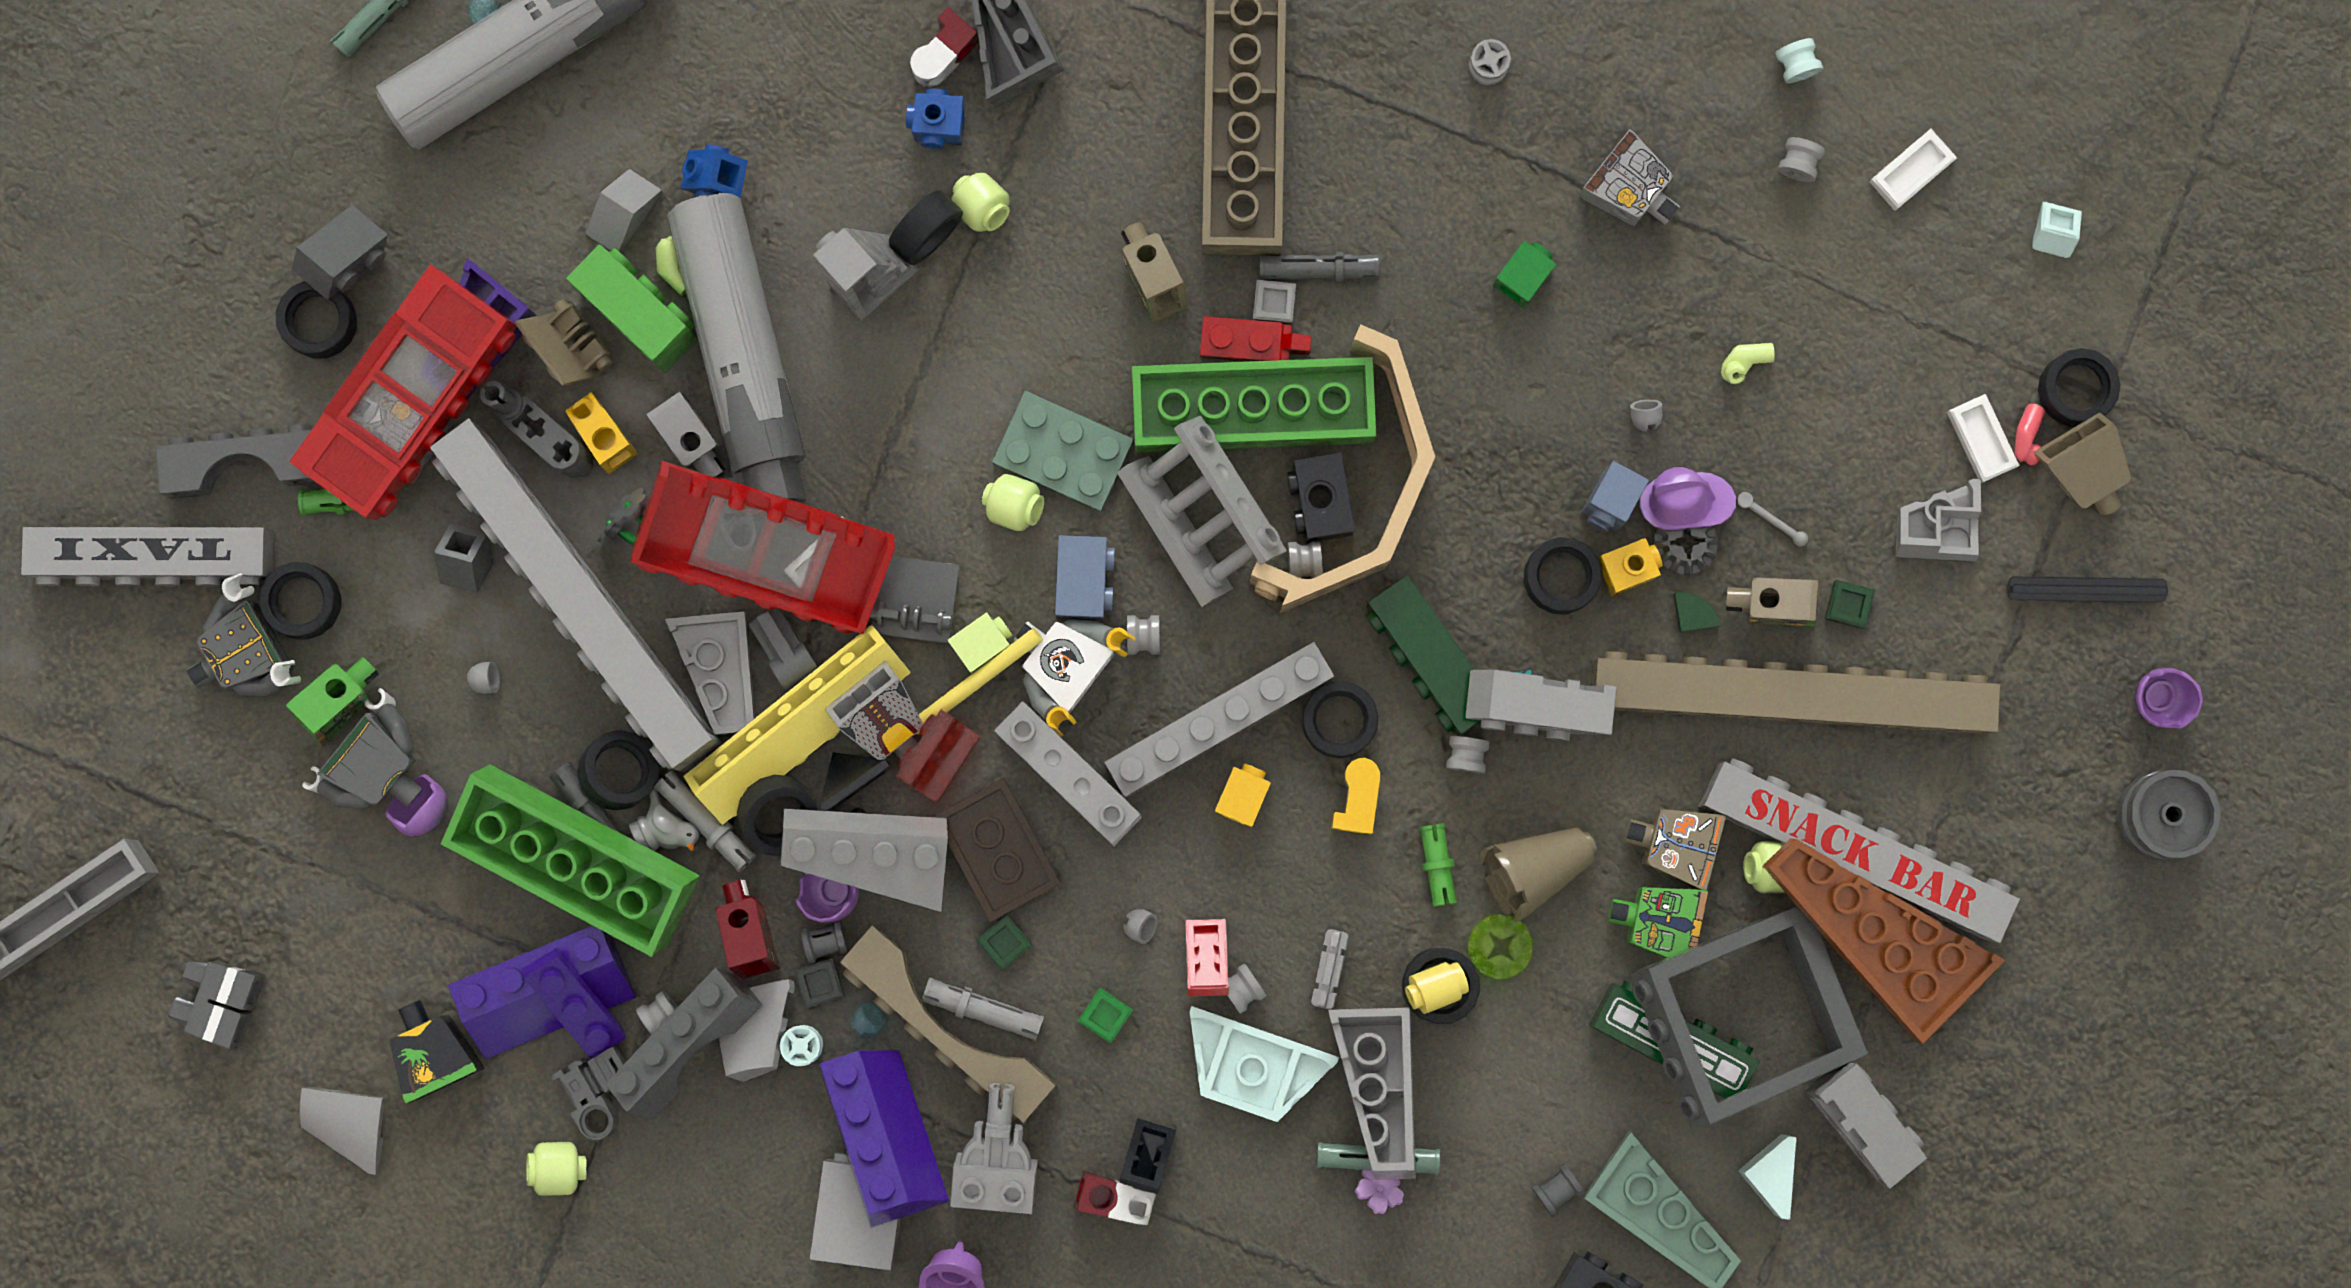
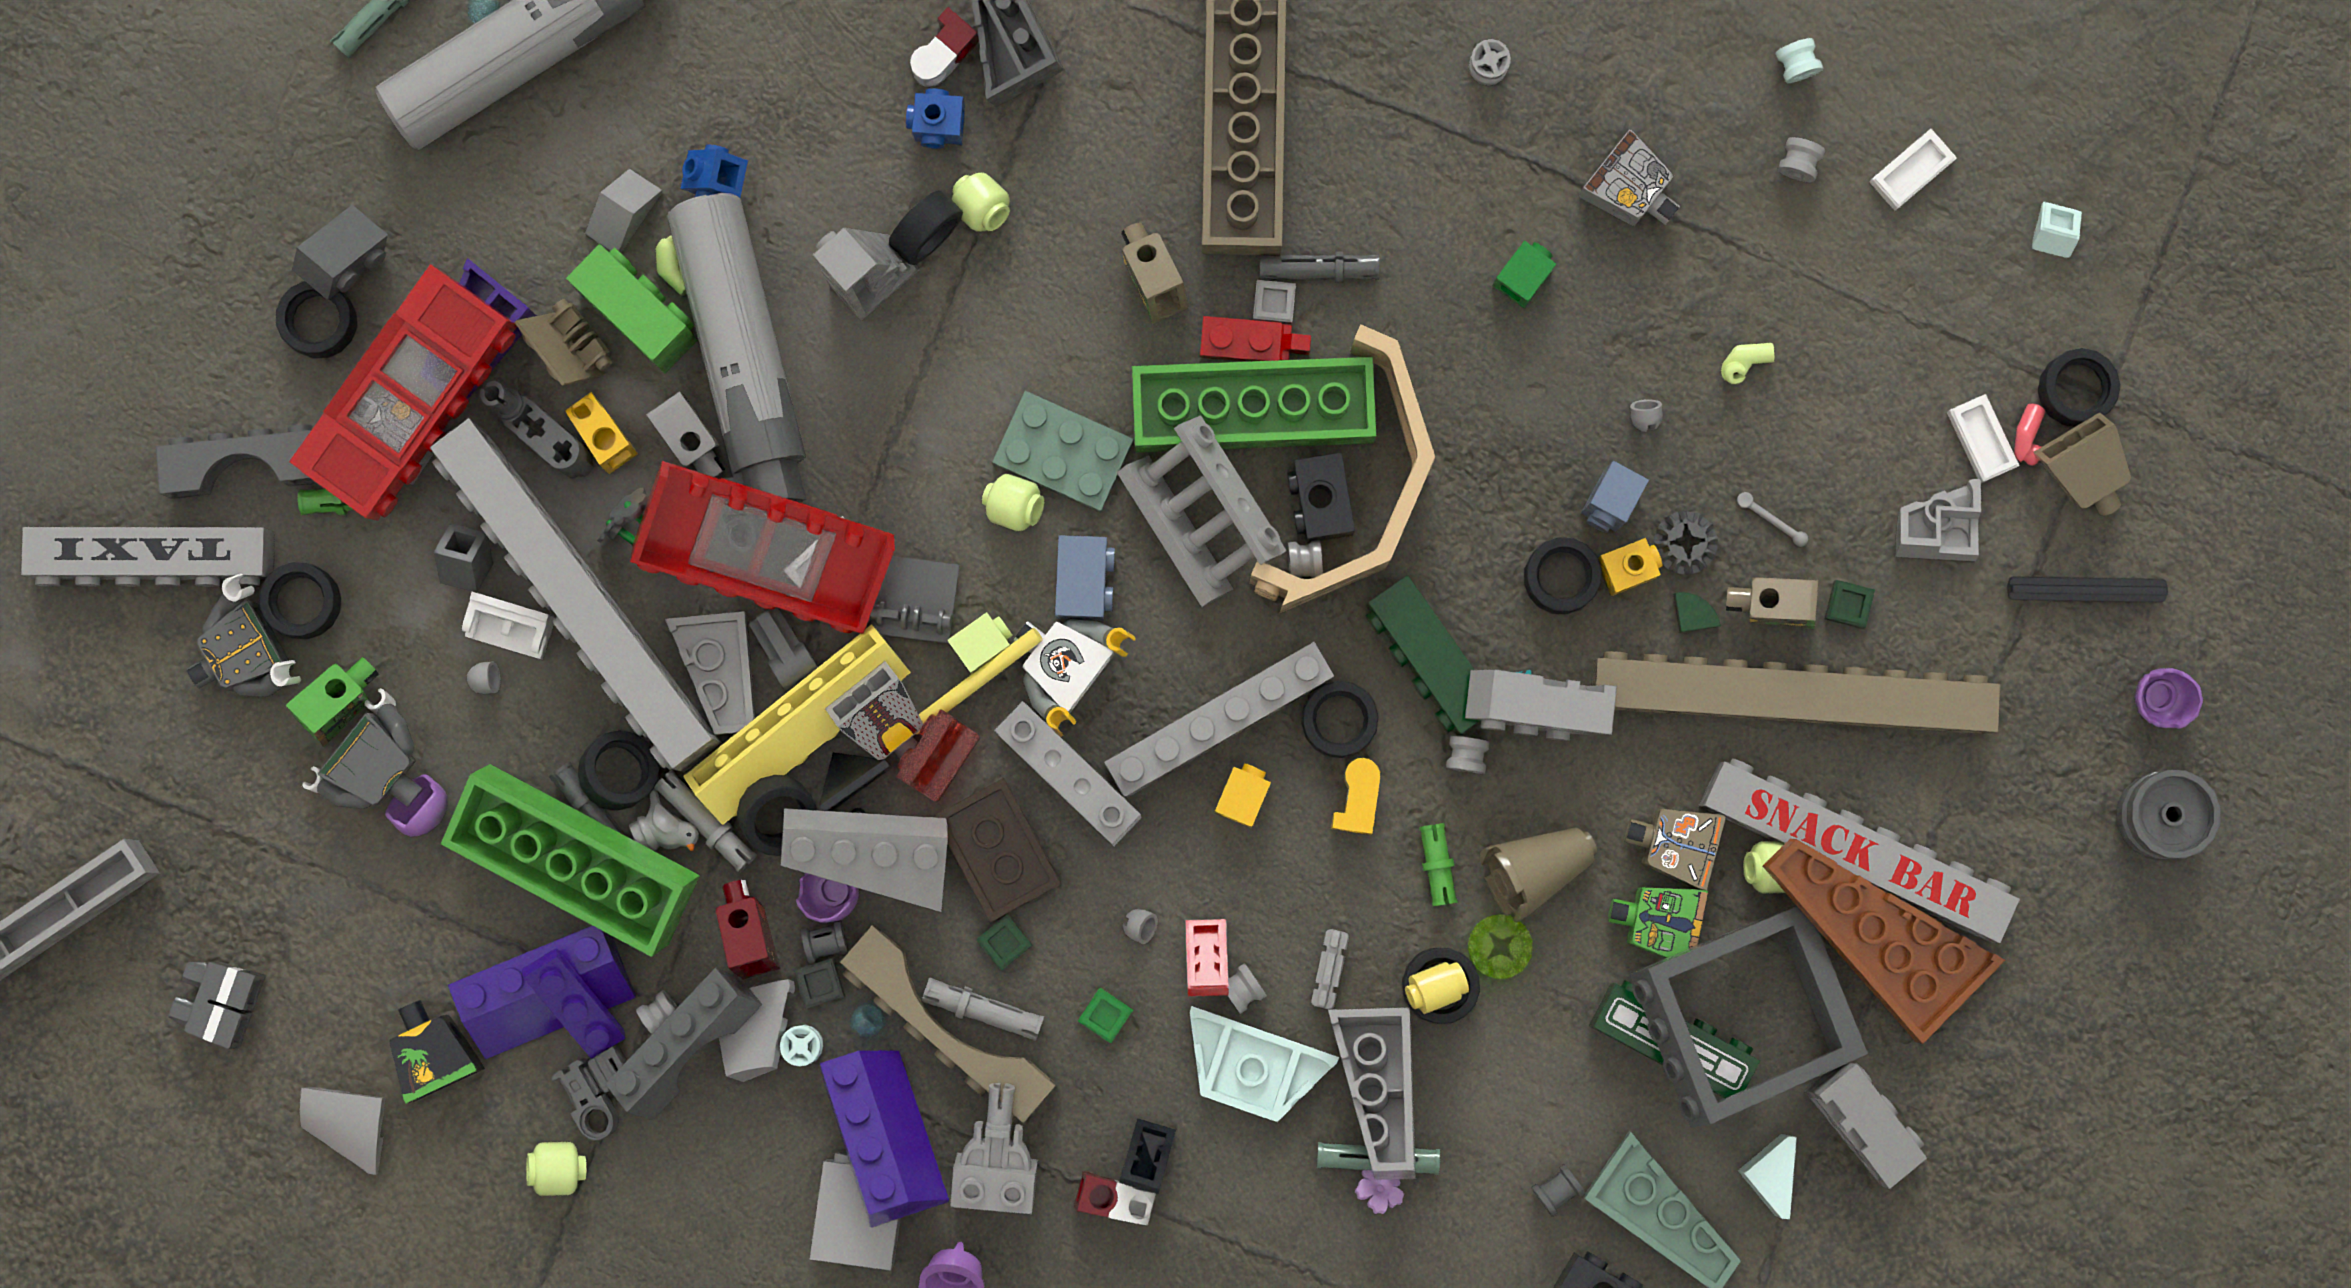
light grey wheel [1127,615,1160,655] -> none
medium lavender piece [1640,467,1736,530] -> none
none -> white hinge [462,592,555,660]

